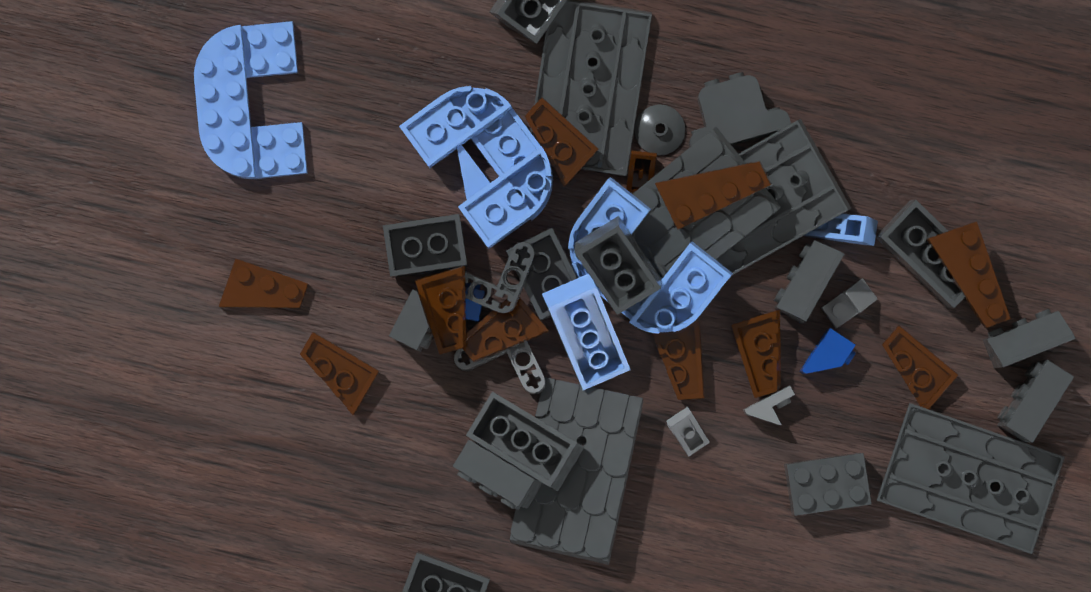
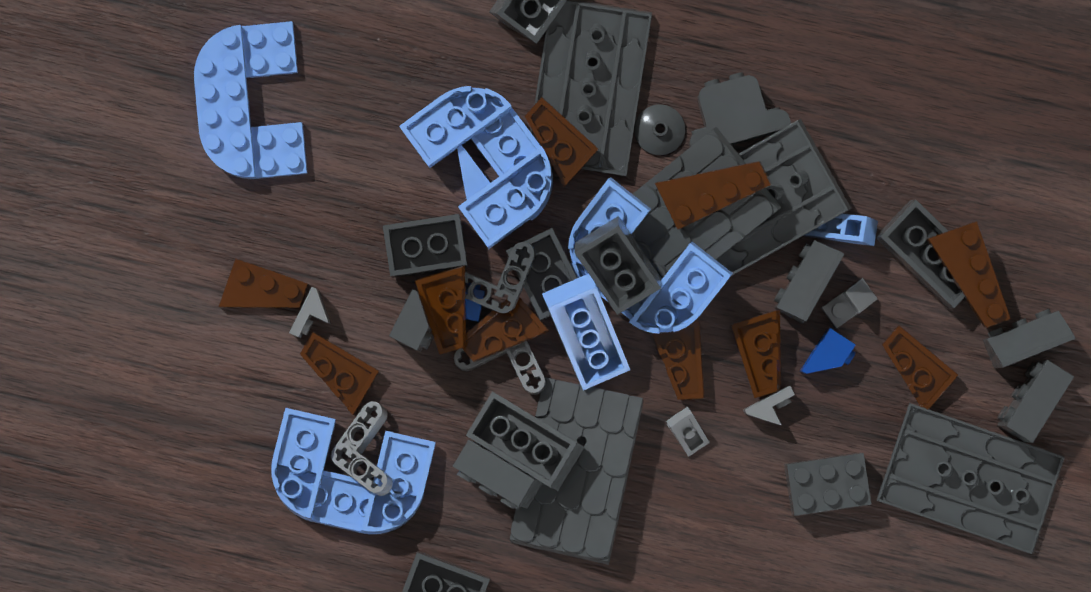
reddish brown slope [626,151,657,194] -> none
none -> light blue plate [271,408,436,534]
none -> light grey slope [289,287,330,338]
none -> light grey beam [331,401,393,496]

